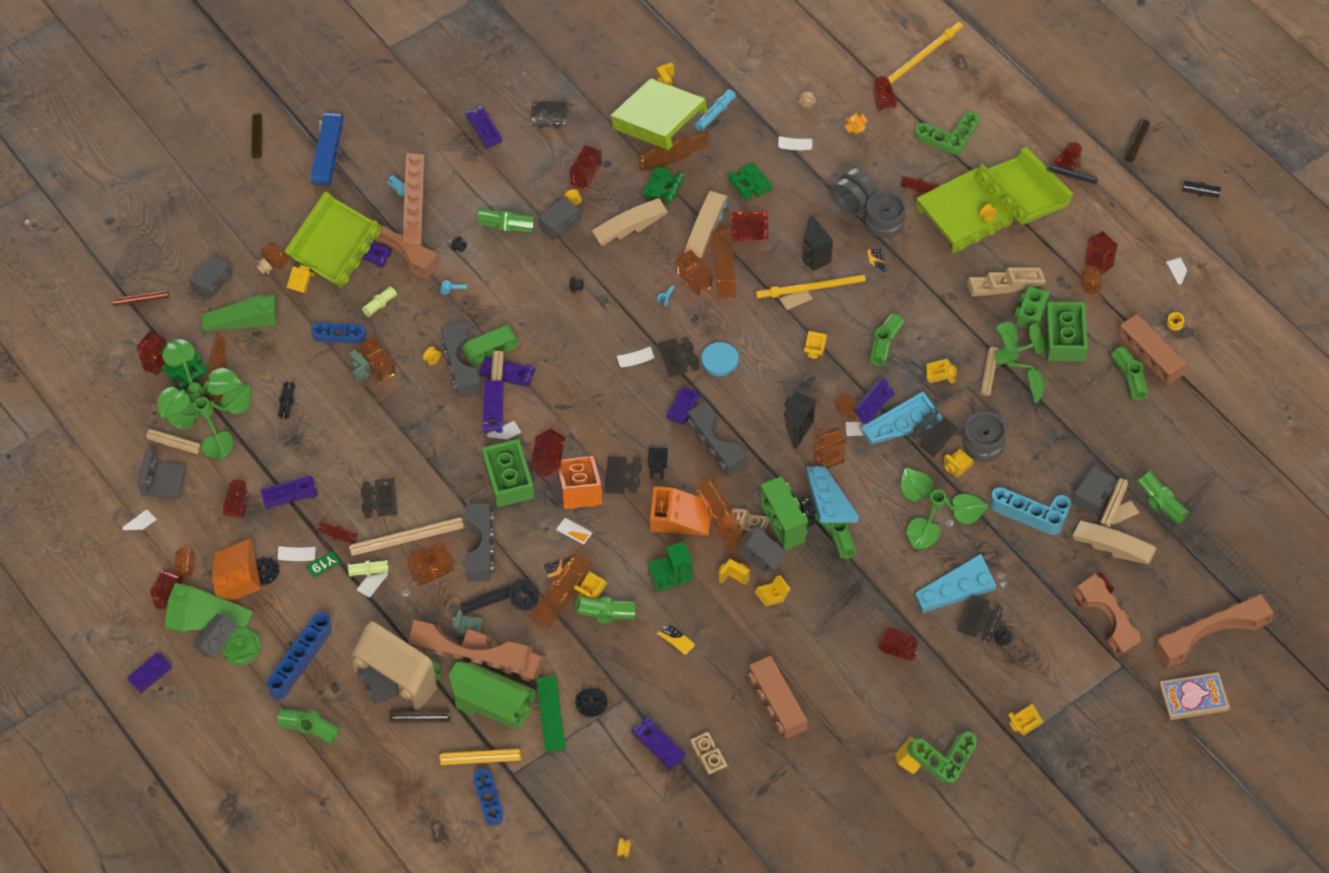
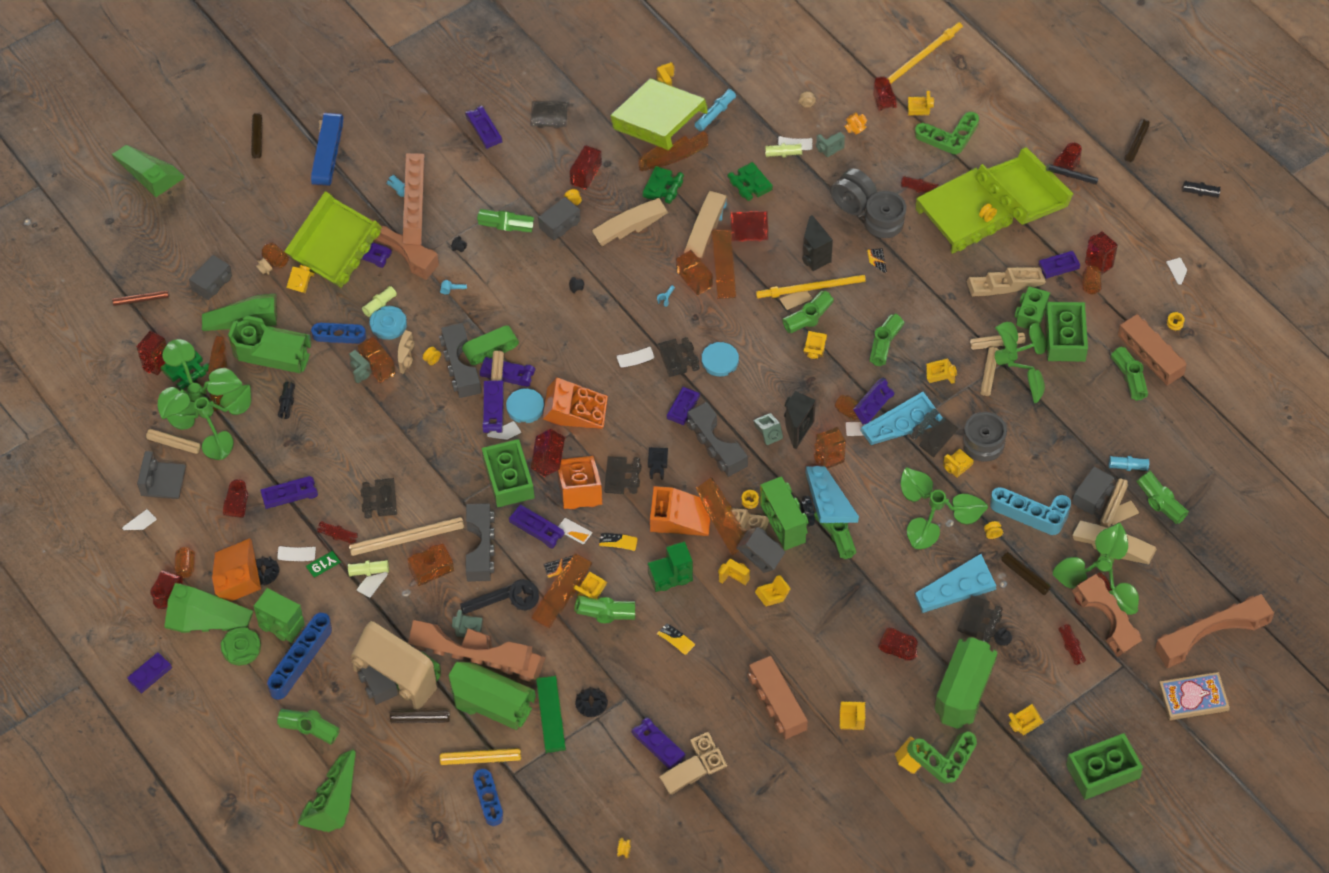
dark grey brick [192,614,238,657] -> none
none -> bright green wedge [112,145,184,197]
none -> bright green brick [228,316,311,373]
none -> bright green piece [254,588,305,643]
none -> bright green wedge [298,749,356,832]
none -> medium azure tile [370,306,407,340]
none -> tan slope [398,330,414,374]
none -> medium azure tile [506,389,544,423]
none -> dark purple plate [509,504,565,549]
none -> orange slope [543,377,608,429]
none -> yellow sticker [599,533,638,551]
none -> tan slope [660,755,708,795]
none -> yellow bush [741,490,759,509]
none -> sand green bracket [753,413,783,445]
none -> yellowish green pin [766,143,802,158]
none -> bright green piece [782,291,834,334]
none -> sand green bracket [816,132,845,158]
none -> yellow panel [840,702,865,730]
none -> yellow bracket [908,91,934,115]
none -> bright green brick [935,637,998,729]
none -> tan axle [970,332,1026,350]
none -> yellow bush [984,521,1003,539]
none -> dark brown axle [1002,552,1051,595]
none -> dark purple plate [1038,251,1080,279]
none -> bright green plant [1053,523,1139,615]
none -> clear red pin [1058,624,1086,665]
none -> bright green brick [1066,733,1143,800]
none -> medium azure pin [1108,456,1149,471]

